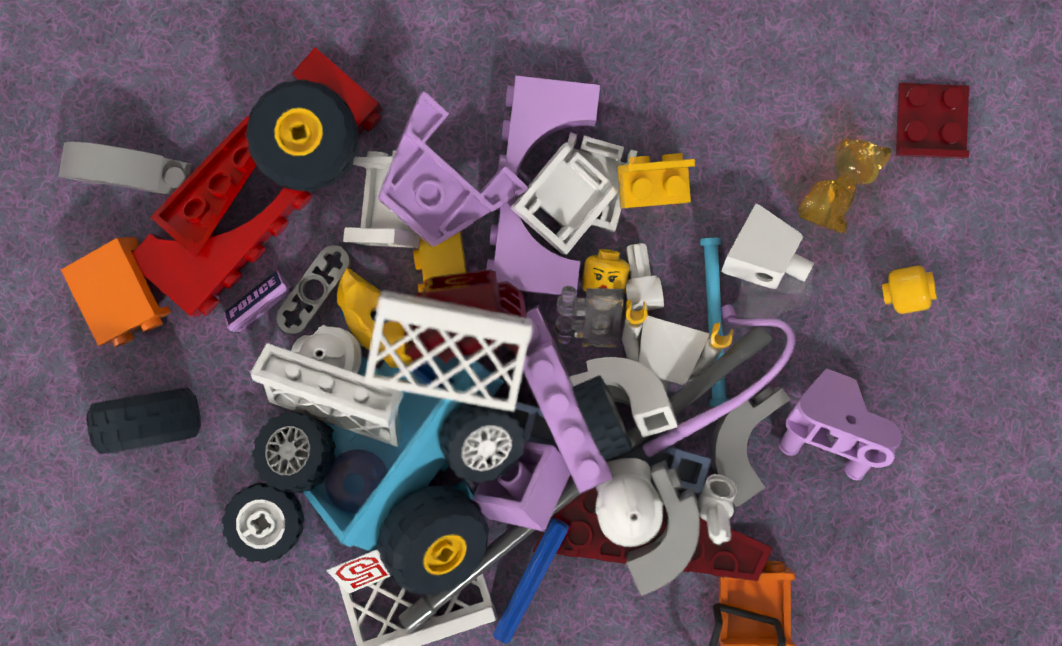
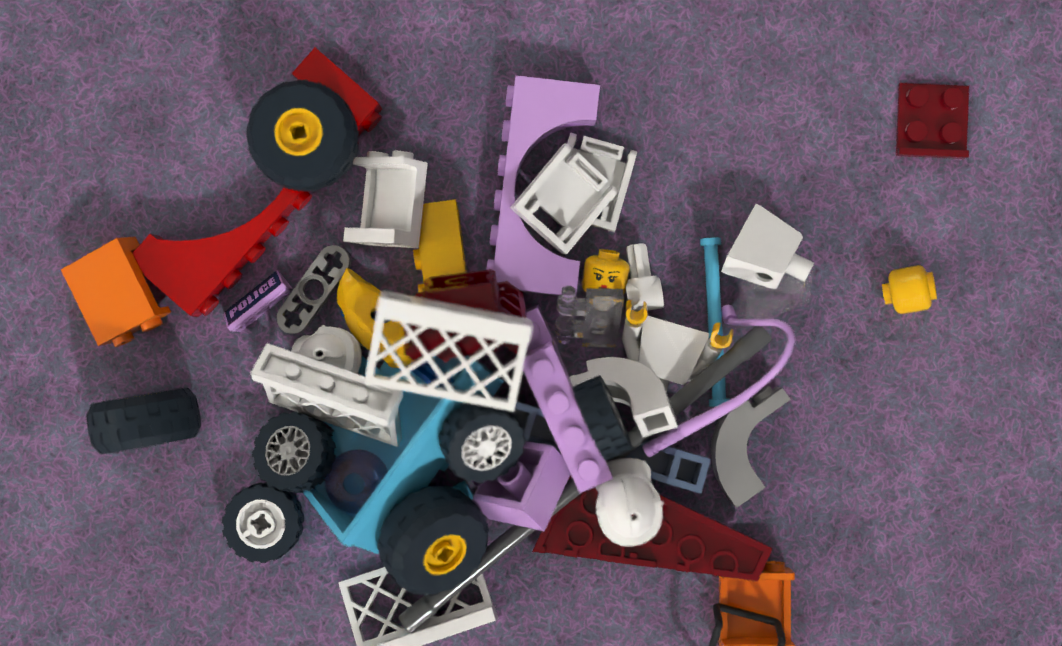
light grey arch [58,142,192,196] -> none
red wing [150,116,257,258] -> none
white sticker [327,549,390,594] -> none
lavender wing [377,91,529,247] -> none
blue axle [493,518,569,644] -> none
yellow bracket [617,153,695,209] -> none
light grey arch [626,460,699,596] -> none
white axle [697,474,737,544] -> none
lavender piece [778,368,902,480] -> none
clear yellow animal [797,137,892,235] -> none

